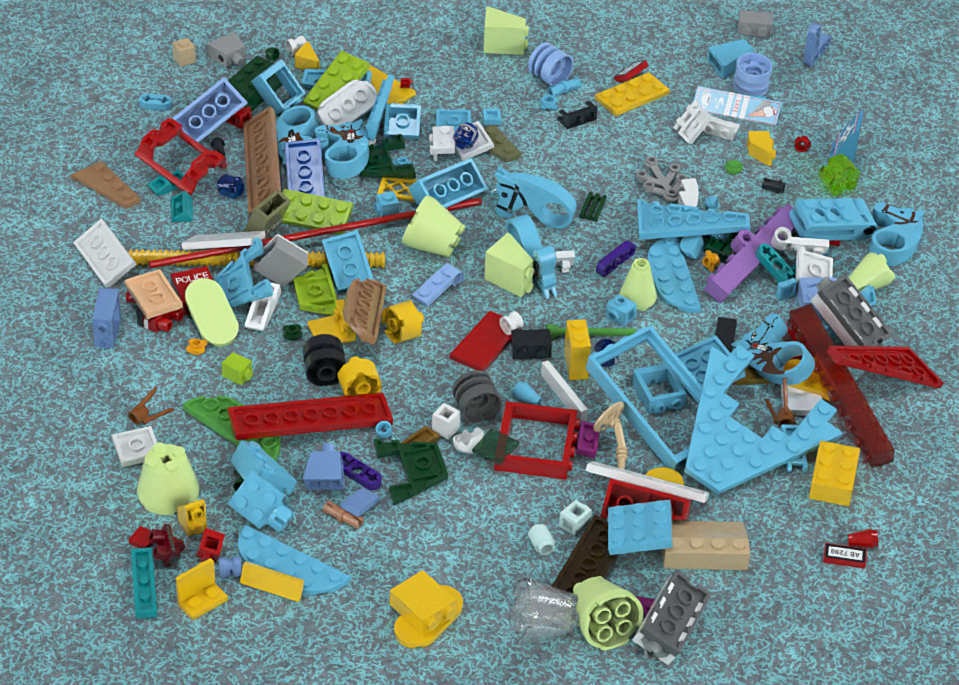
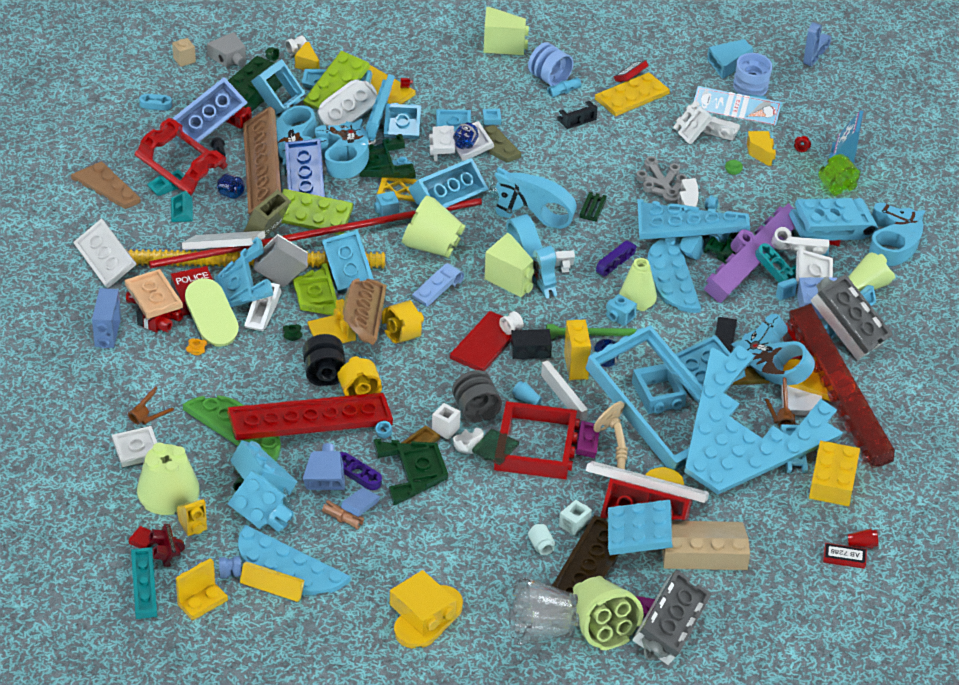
red brick [196,528,225,562] -> none
lime brick [221,352,253,385] -> none
medium azure plate [540,95,558,110] -> none
light orange plate [702,250,720,272] -> none
light grey brick [737,10,773,37] -> none
black pin [762,177,786,194] -> none
red wing [827,346,944,388] -> none

